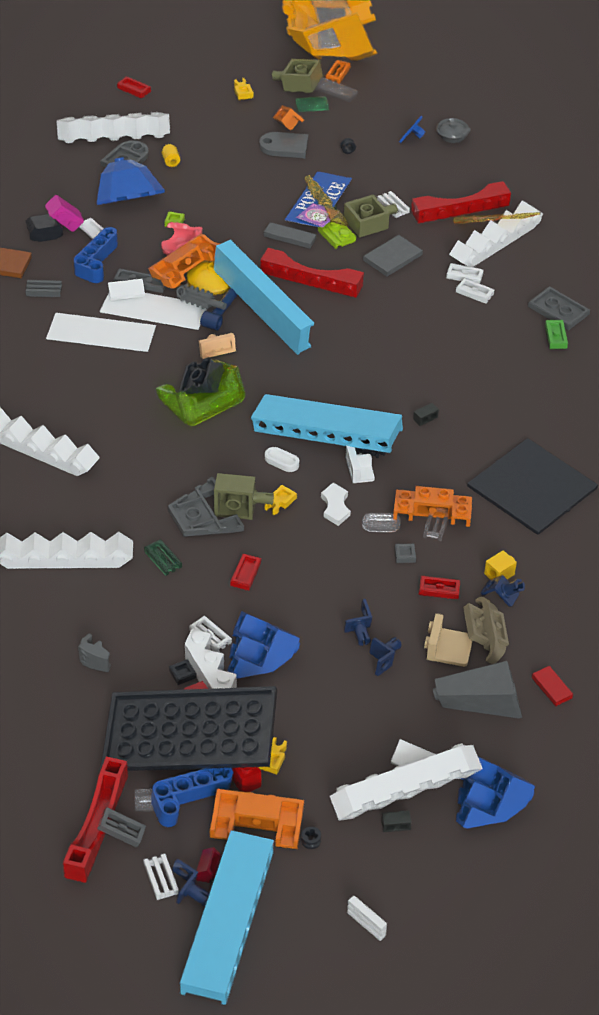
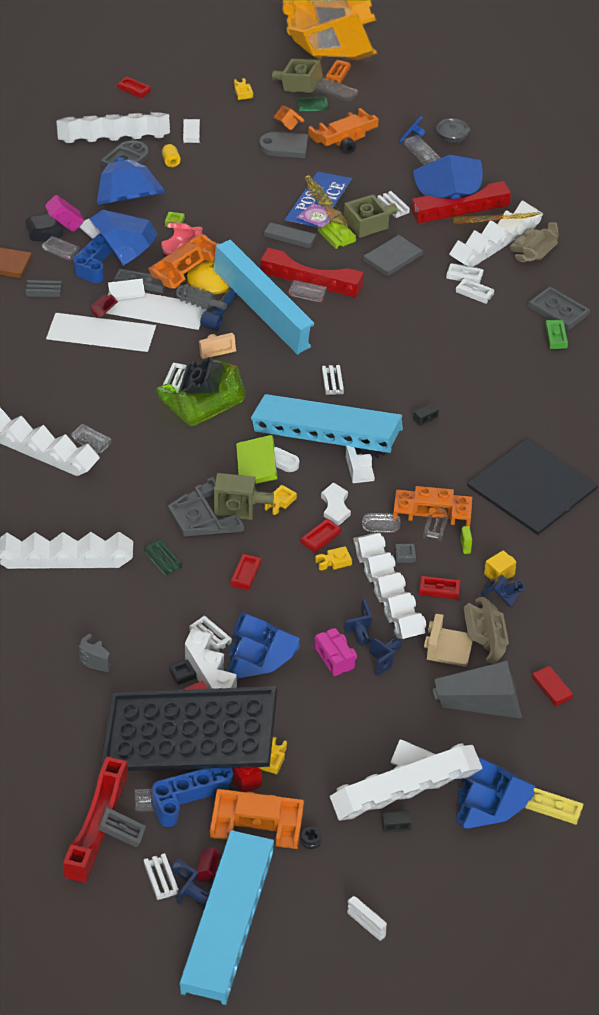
none -> clear tile [42,236,80,261]
none -> clear tile [71,424,111,454]
none -> blue brick [89,210,158,266]
none -> dark red piece [91,294,118,318]
none -> white tile [162,363,186,394]
none -> white tile [183,119,200,143]
none -> lime tile [236,435,277,484]
none -> clear tile [289,280,327,302]
none -> red tile [300,519,341,553]
none -> orange bracket [308,108,379,146]
none -> dark pink brick [314,628,357,677]
none -> yellow plate [315,546,352,570]
none -> white tile [322,365,344,395]
none -> white brick [353,533,426,639]
none -> clear tile [404,135,441,165]
none -> blue brick [413,155,483,199]
none -> lime tile [460,526,472,554]
none -> dark tan plate [510,222,559,262]
none -> light yellow tile [524,788,583,825]

